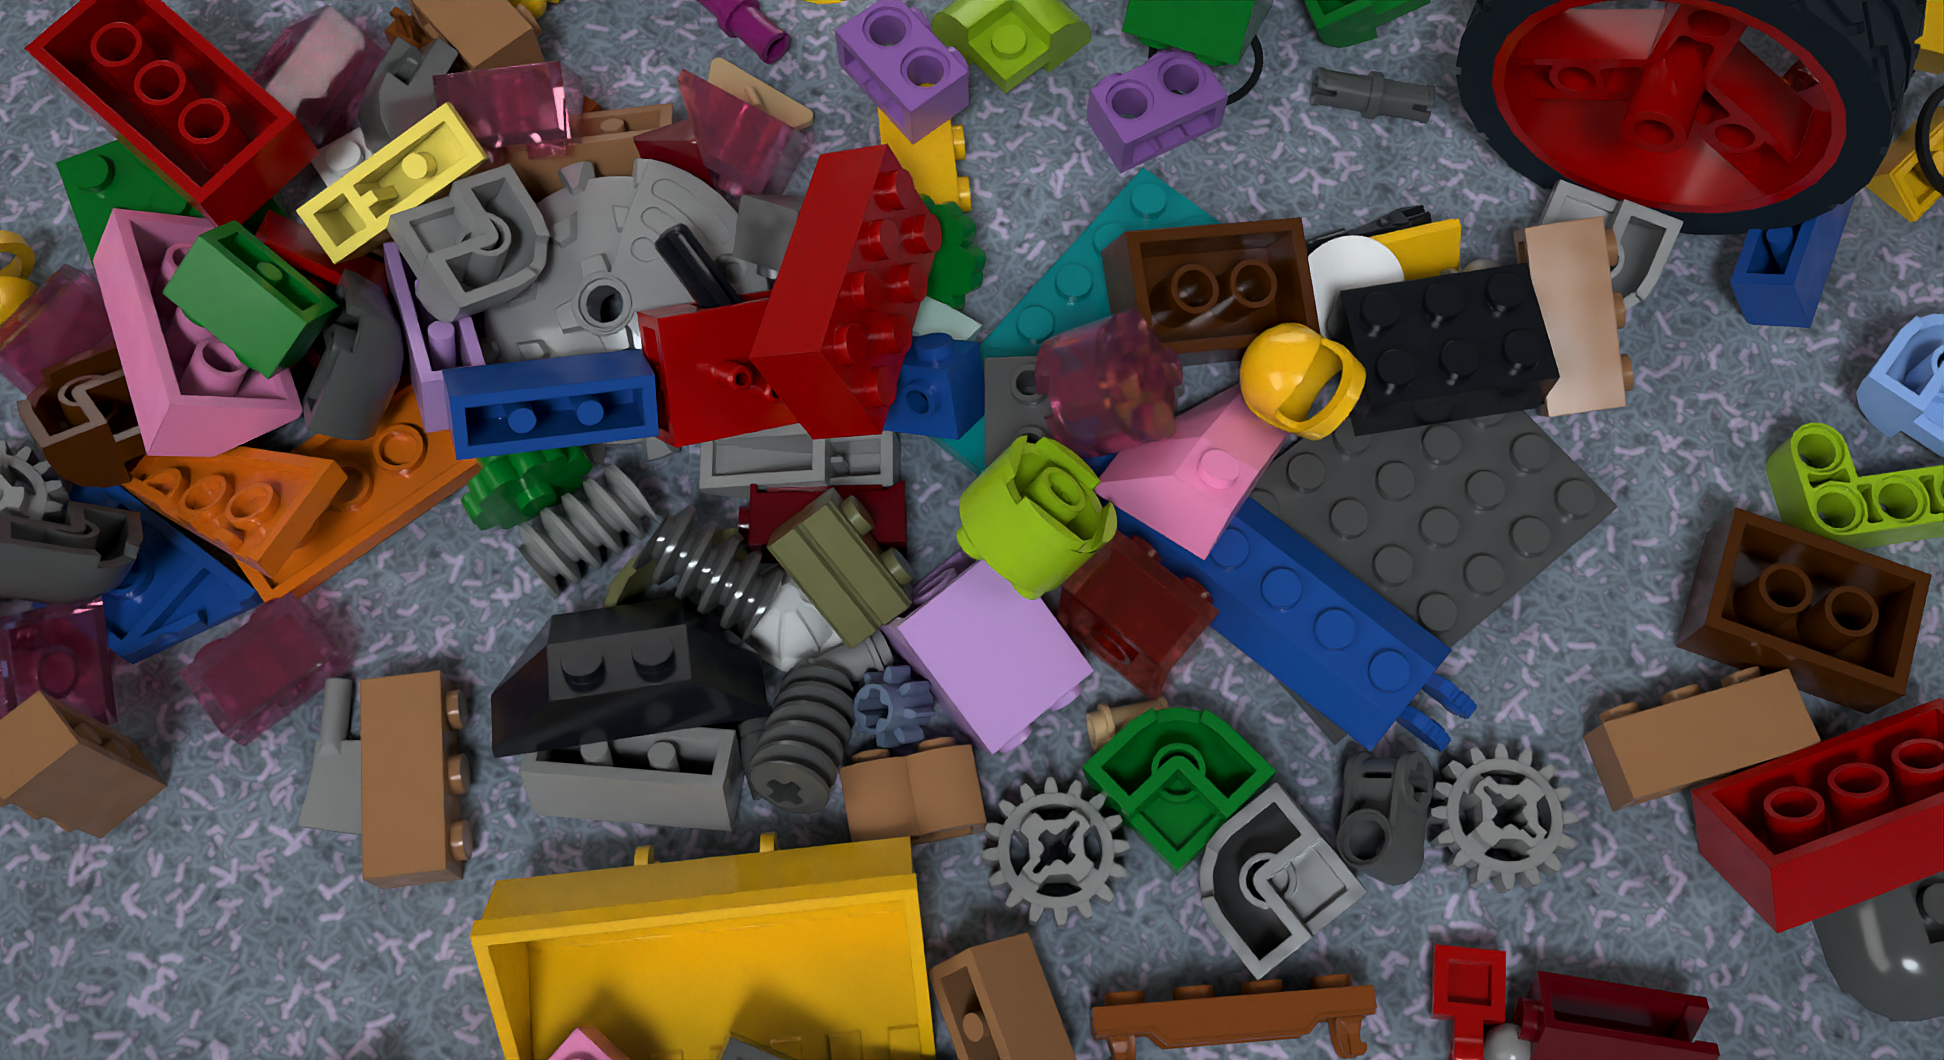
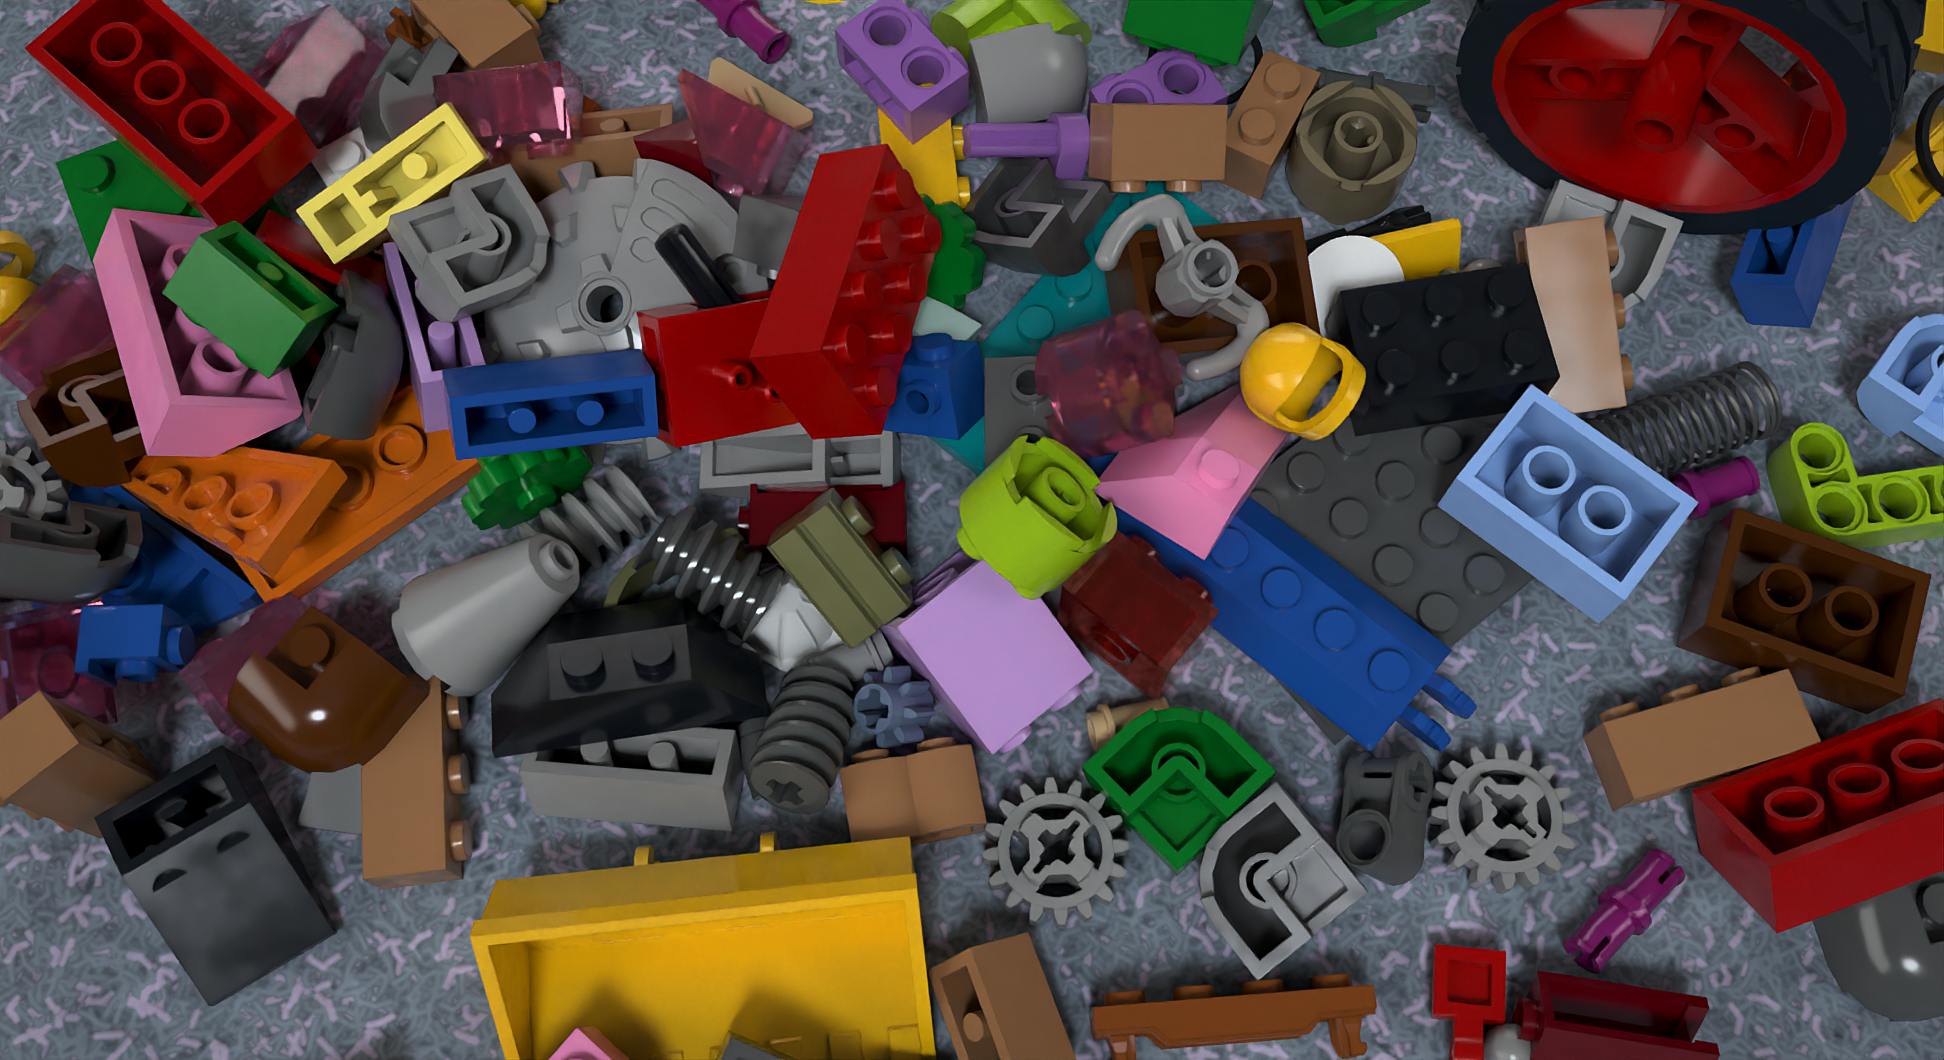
none -> blue brick [74,604,195,687]
none -> black slope [94,745,338,1007]
none -> reddish brown brick [227,605,429,775]
none -> light grey cone [392,534,580,697]
none -> medium lavender piece [962,112,1090,181]
none -> flat silver brick [963,157,1113,277]
none -> light grey brick [969,23,1088,123]
none -> medium nougat brick [1088,103,1228,193]
none -> light grey piece [1094,194,1270,382]
none -> medium nougat brick [1216,50,1321,201]
none -> dark tan brick [1285,81,1419,225]
none -> light blue brick [1437,384,1699,624]
none -> magenta pin [1563,848,1686,974]
none -> dark grey piece [1583,361,1783,477]
none -> magenta pin [1670,456,1760,520]

